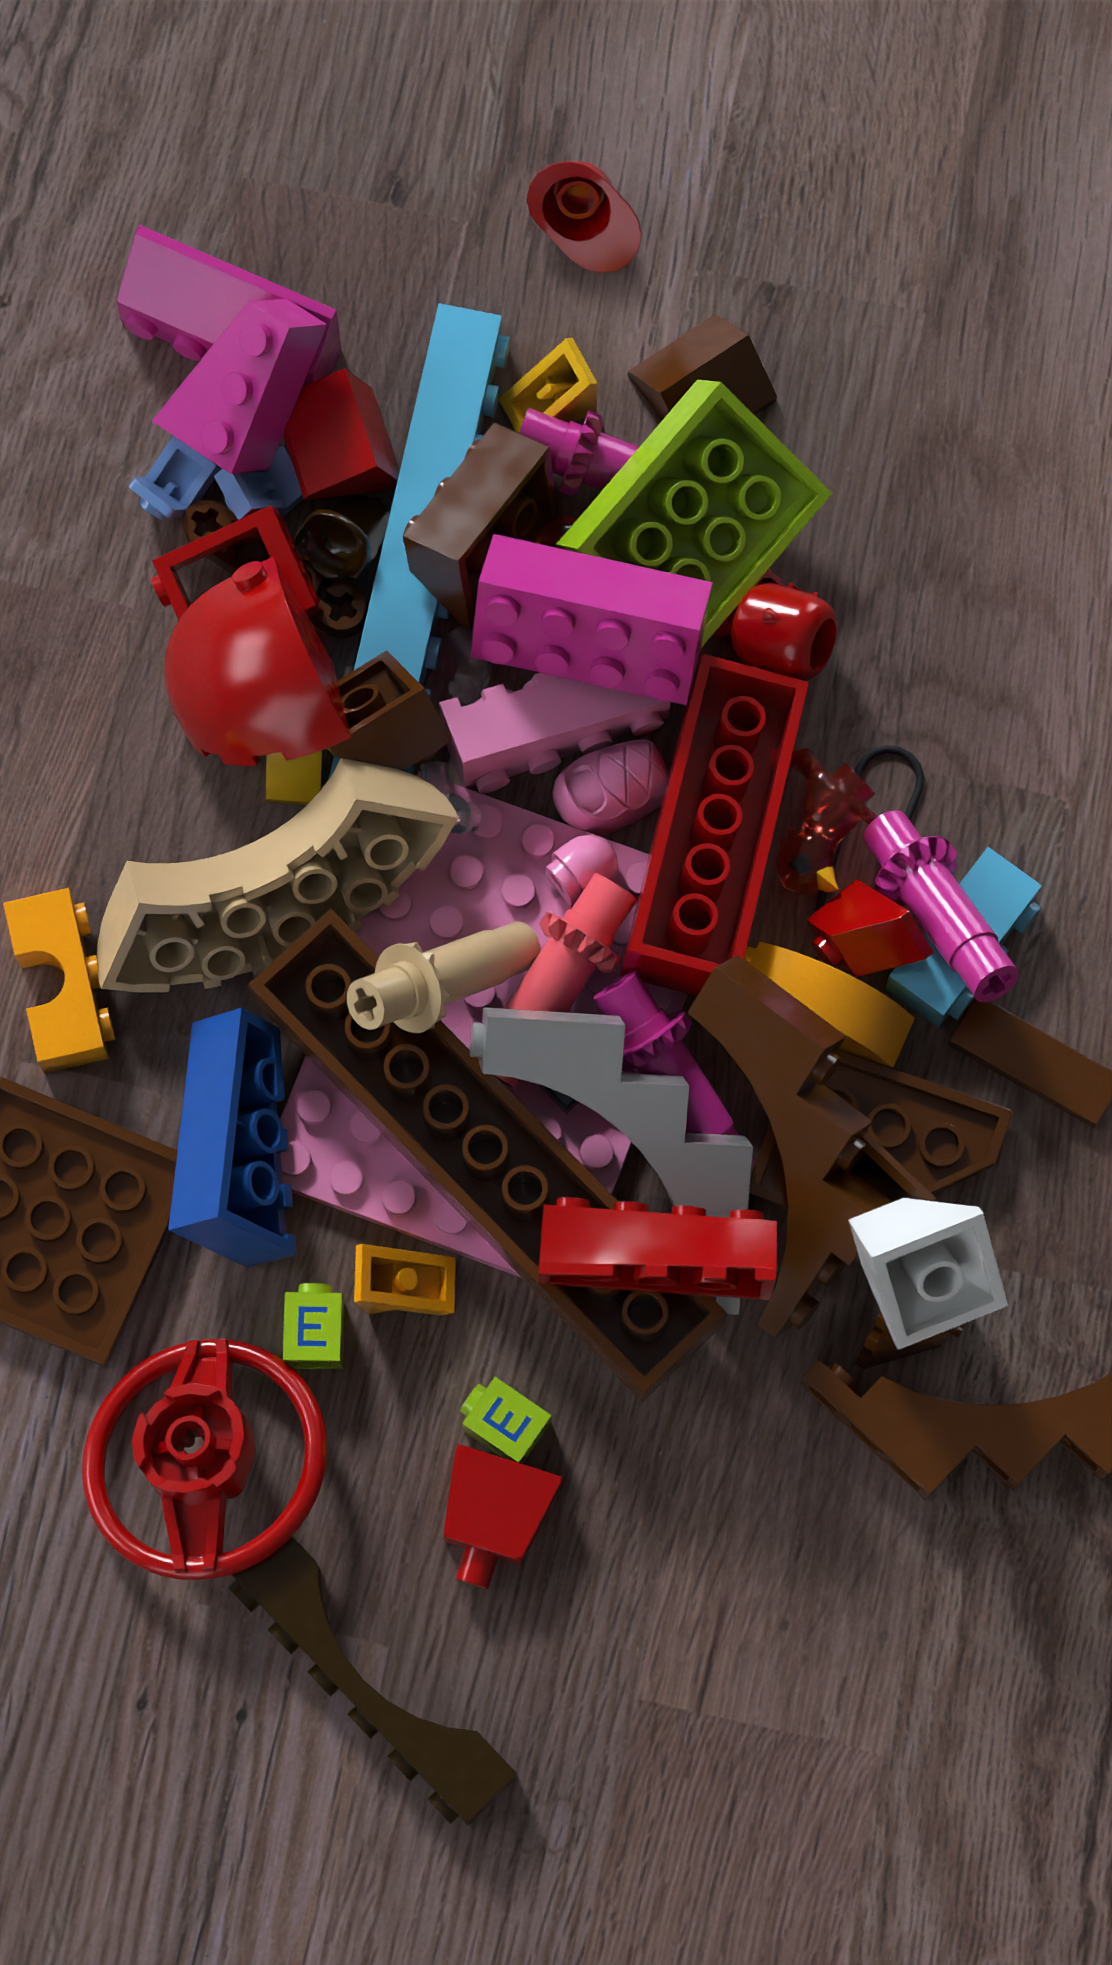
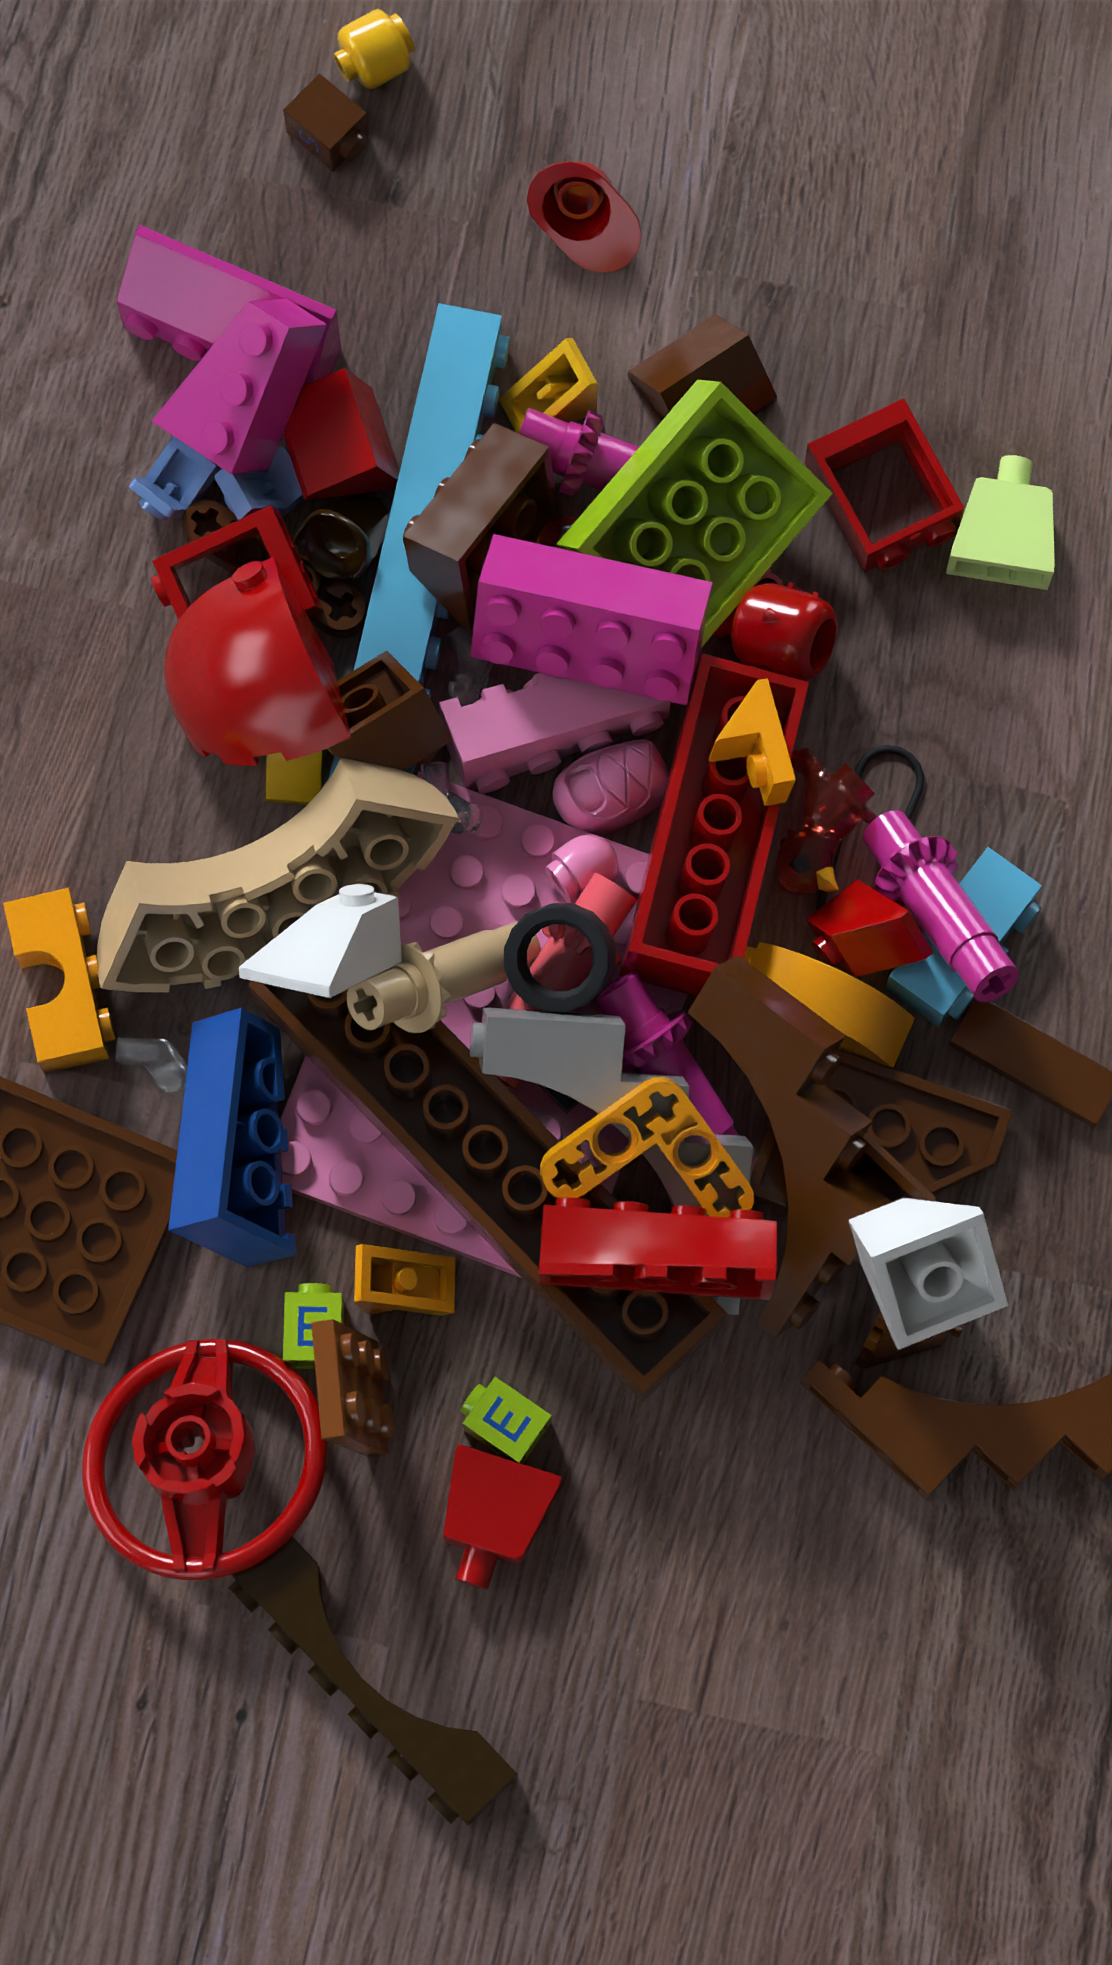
none -> clear arm [116,1037,188,1094]
none -> white slope [239,884,402,998]
none -> reddish brown brick [283,73,369,171]
none -> dark orange plate [311,1319,395,1457]
none -> yellow head [333,9,416,90]
none -> black tyre [504,903,616,1013]
none -> light orange beam [540,1077,754,1218]
none -> light orange slope [708,678,796,806]
none -> red window [804,398,965,573]
none -> yellowish green torso [946,455,1055,590]

